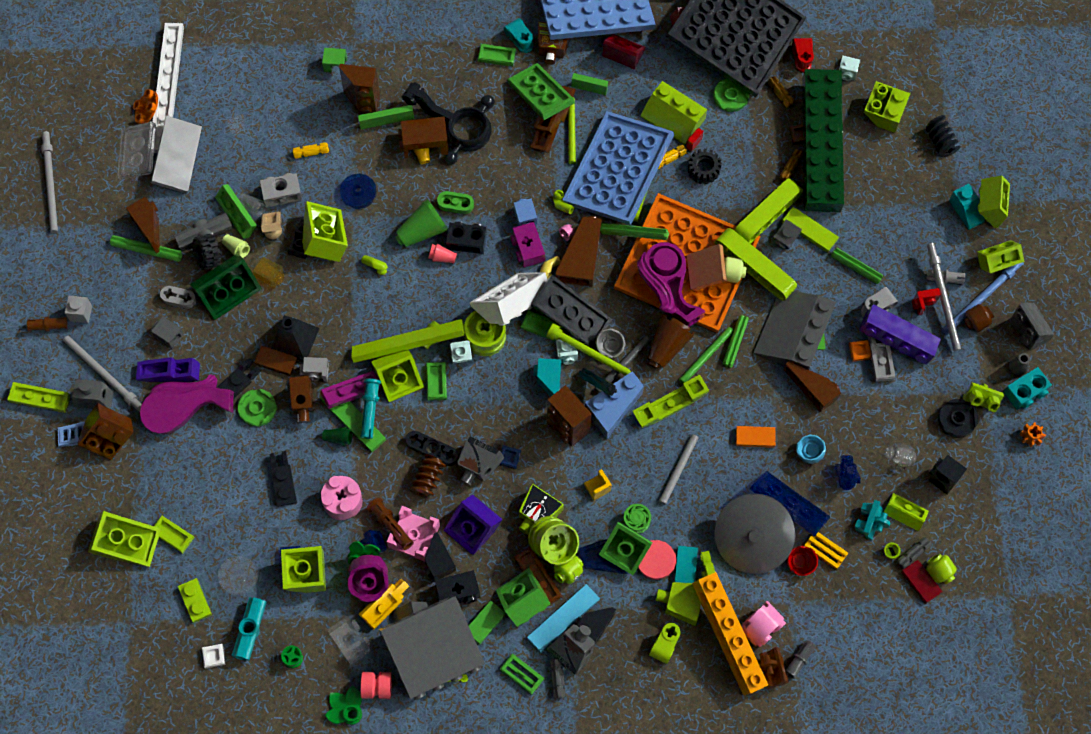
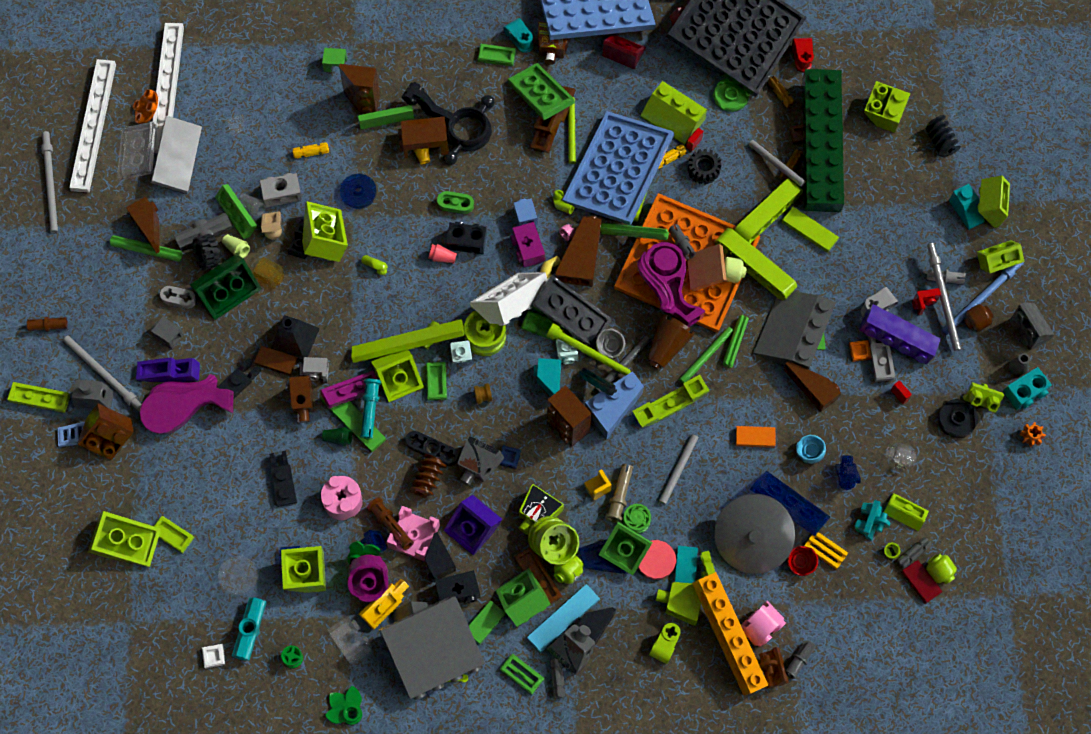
light grey brick [65,296,92,323] -> none
lime plate [178,578,212,623] -> none
bright green tile [238,389,277,427] -> none
coral wheel [361,672,392,699] -> none
bright green cone [395,199,448,247] -> none
bright green tile [571,73,608,95] -> none
dark grey bracket [773,219,802,249] -> none
bright green axle [831,248,883,284] -> none
light aqua bracket [839,56,860,81] -> none
black brick [928,455,967,495] -> none
none -> white plate [69,59,116,193]
none -> pearl gold wheel [473,383,492,405]
none -> dark tan pin [605,464,634,523]
none -> dark grey pin [668,224,696,260]
none -> light grey bar [749,140,806,187]
none -> red tile [891,381,912,405]

